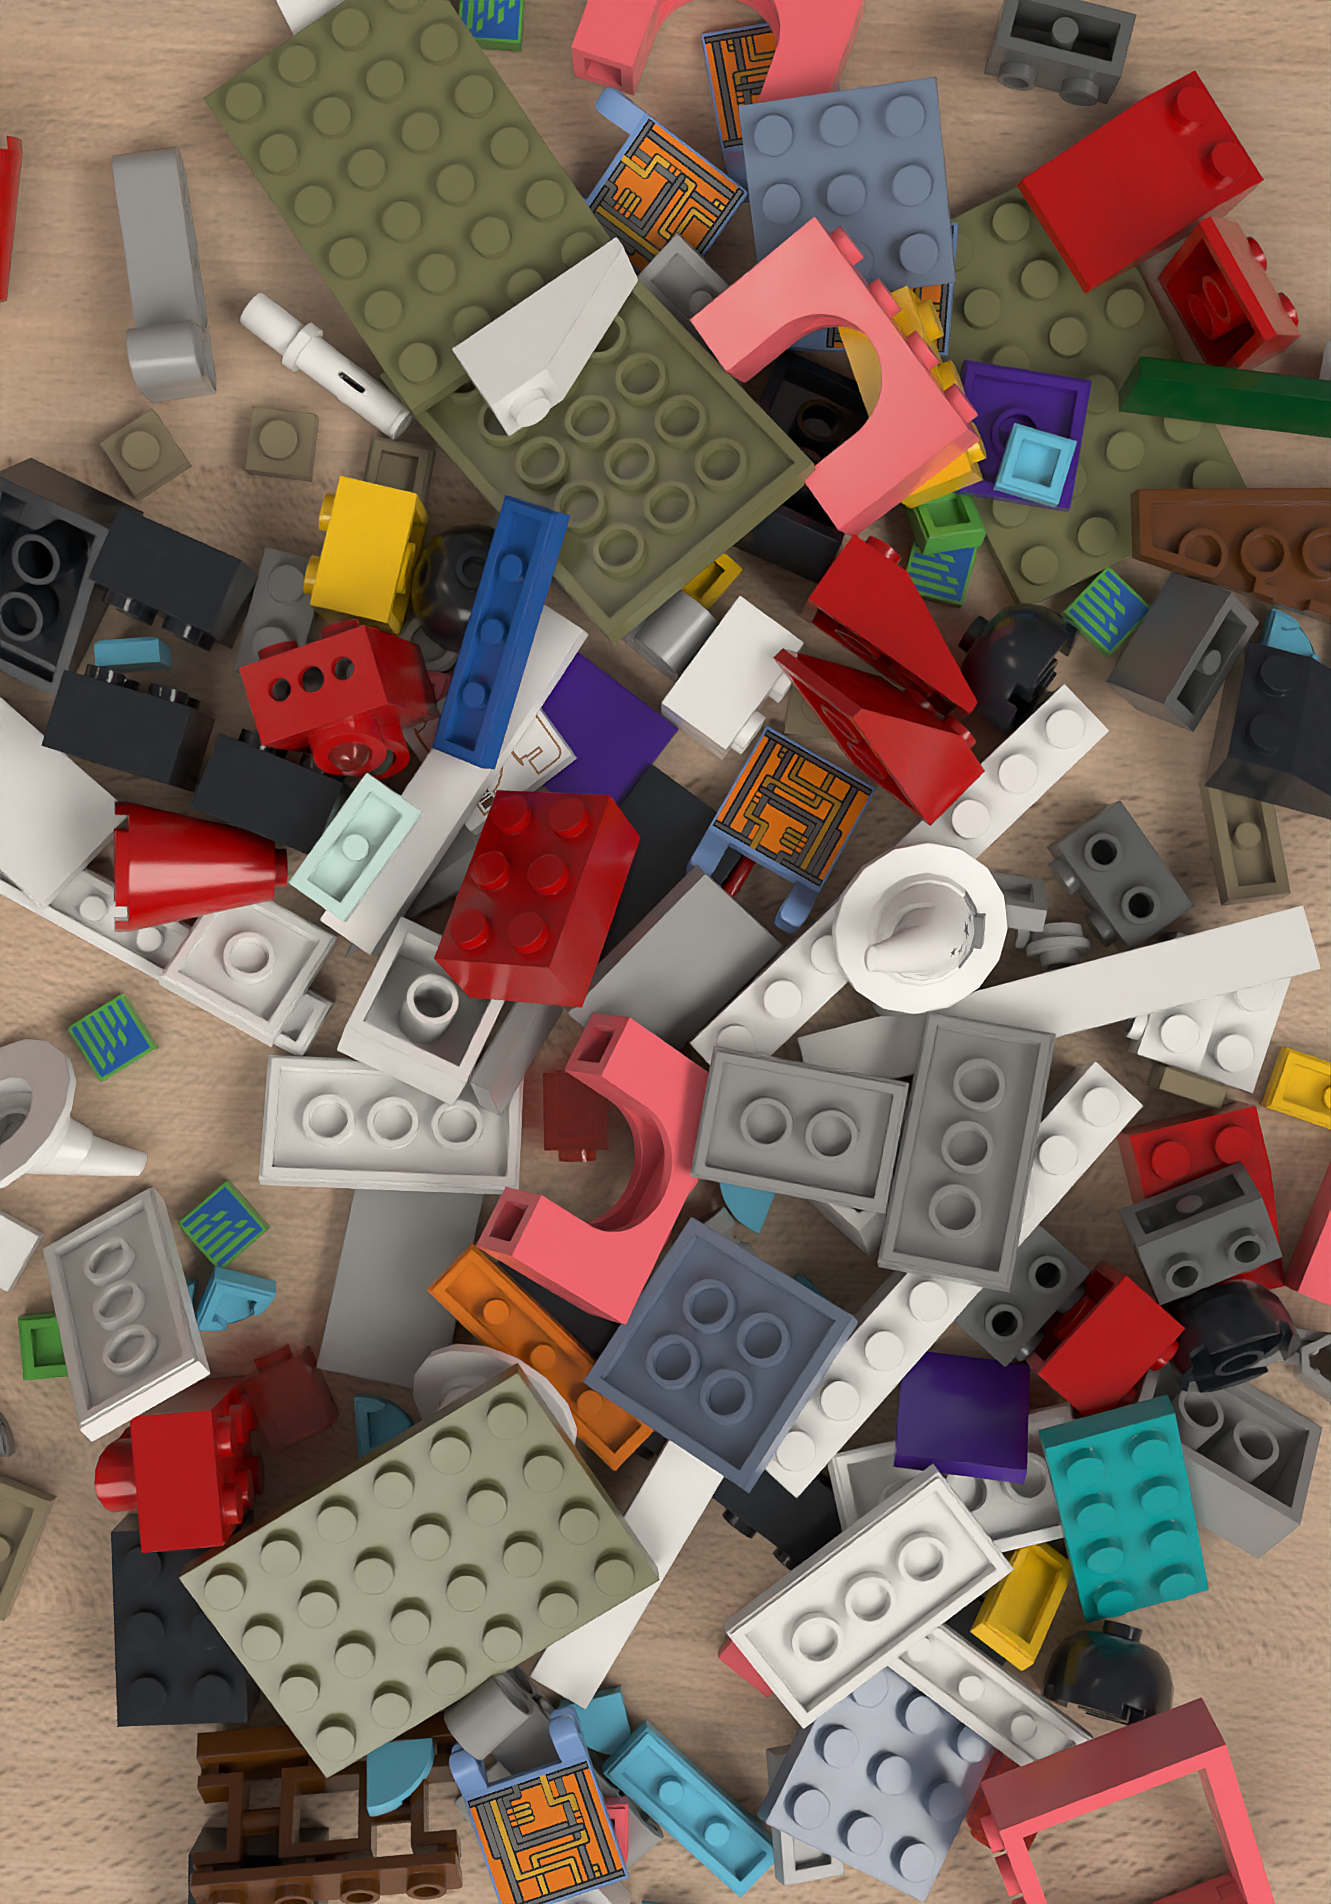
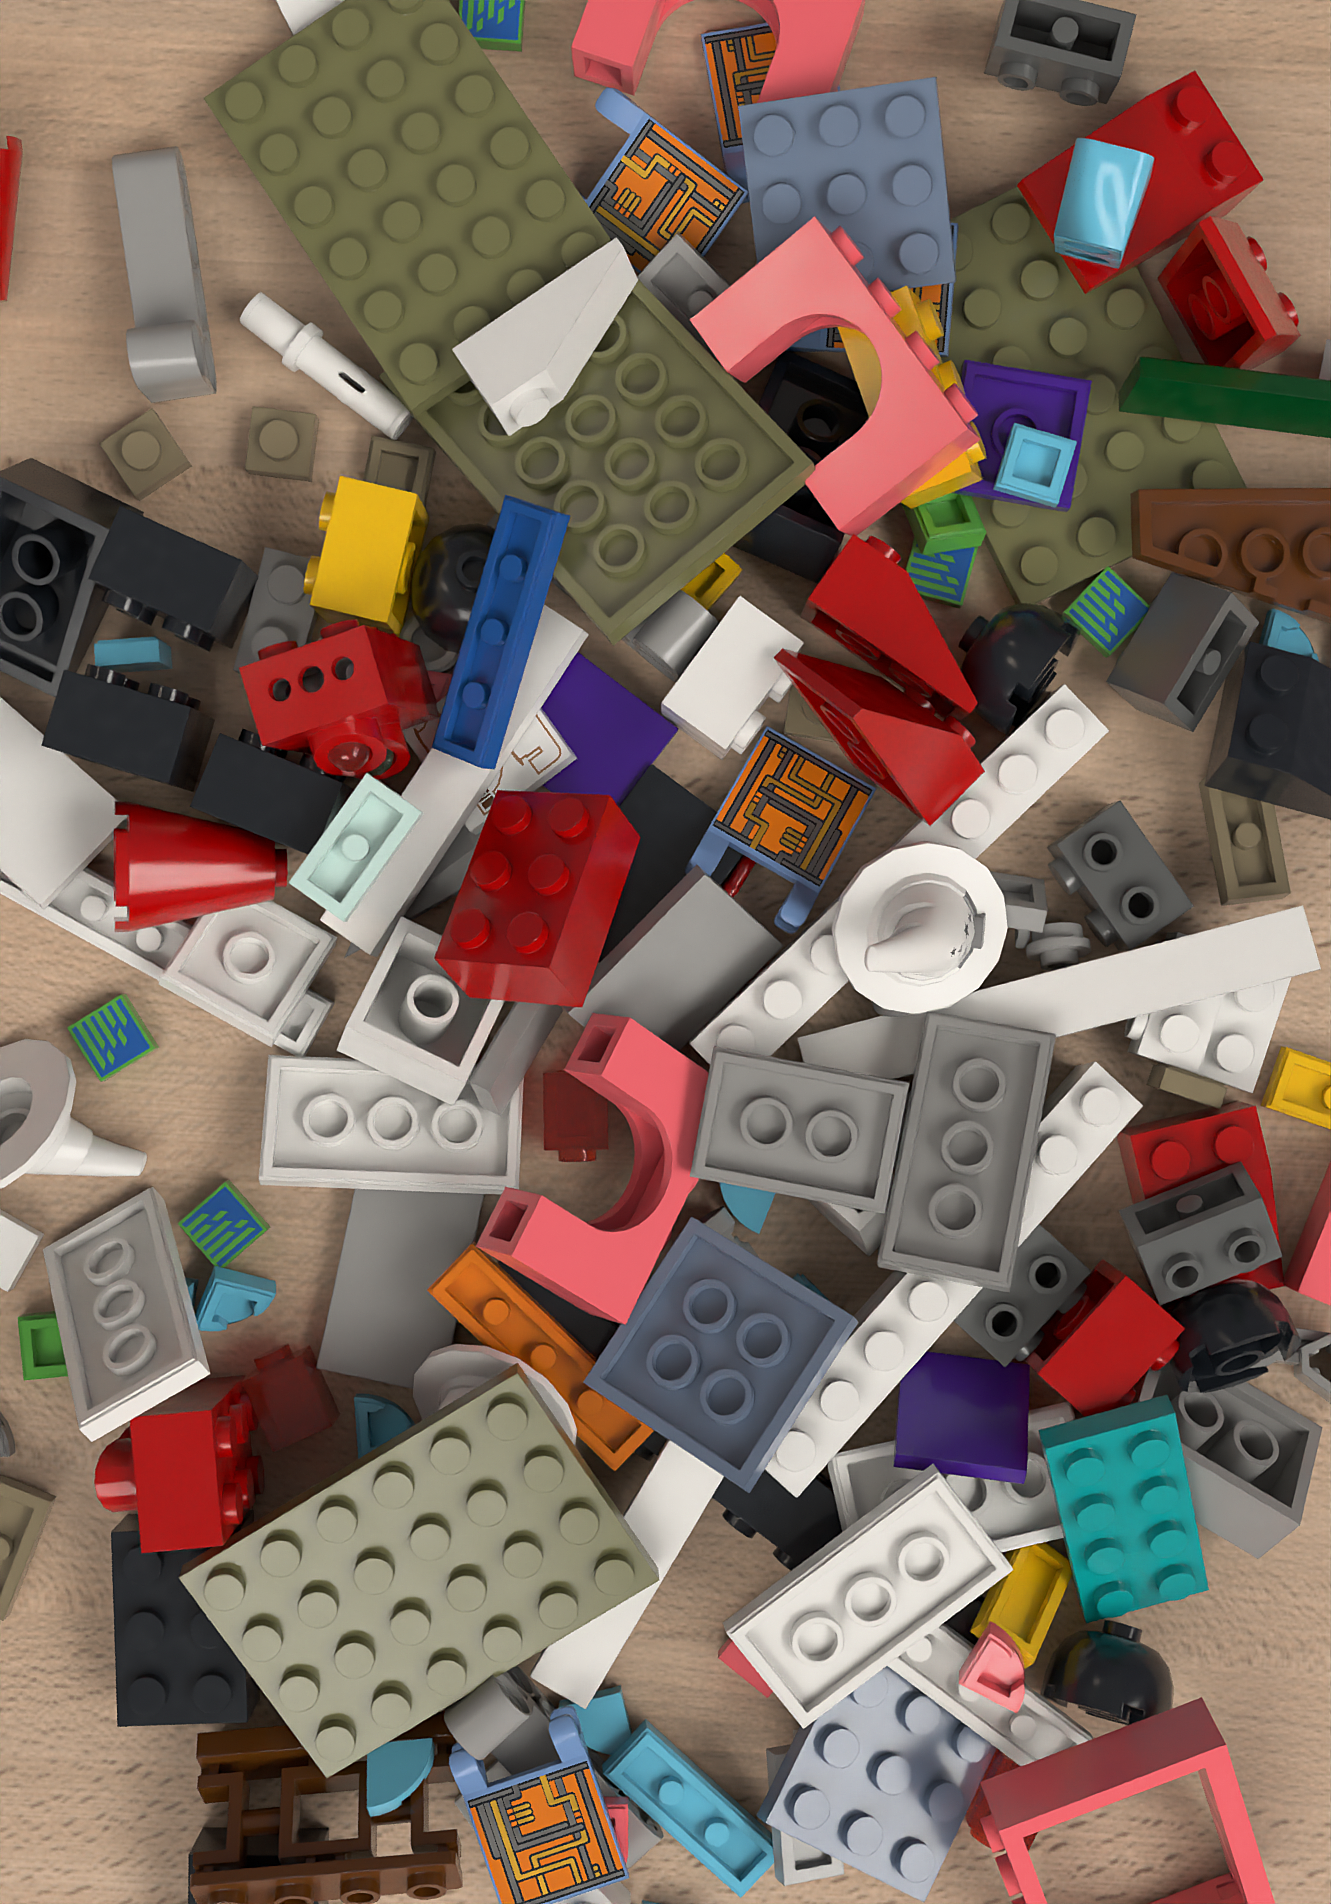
none -> coral tile [959,1621,1025,1713]
none -> medium azure piece [1054,138,1154,269]

